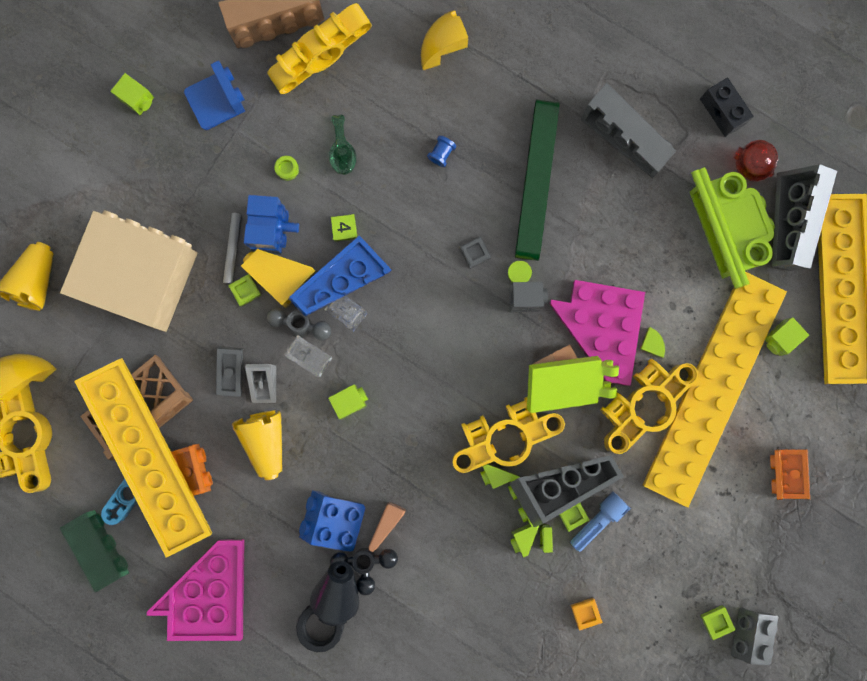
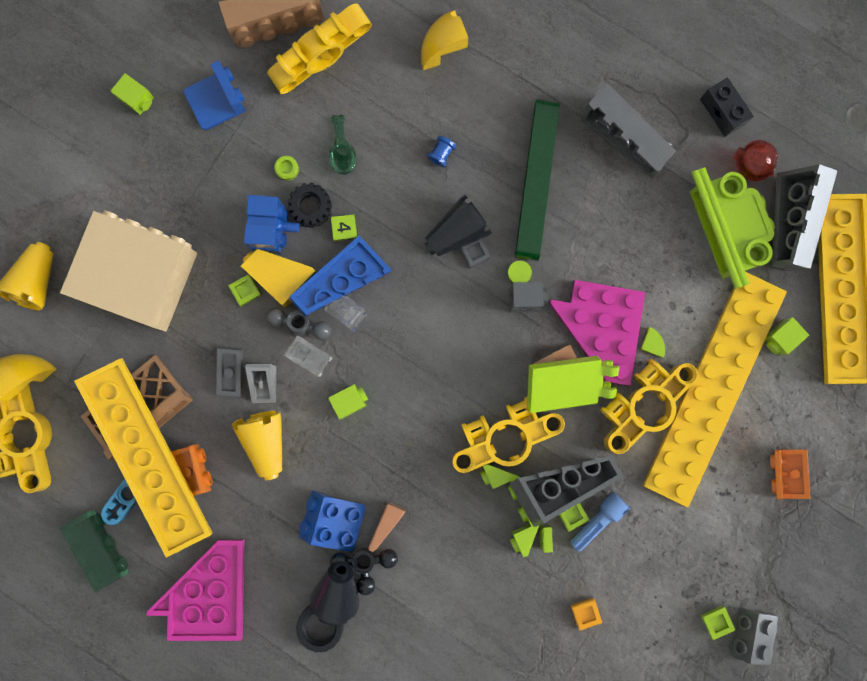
light grey bar [223,213,241,284] -> none
none -> black tyre [288,183,332,228]
none -> black cone [424,194,492,256]

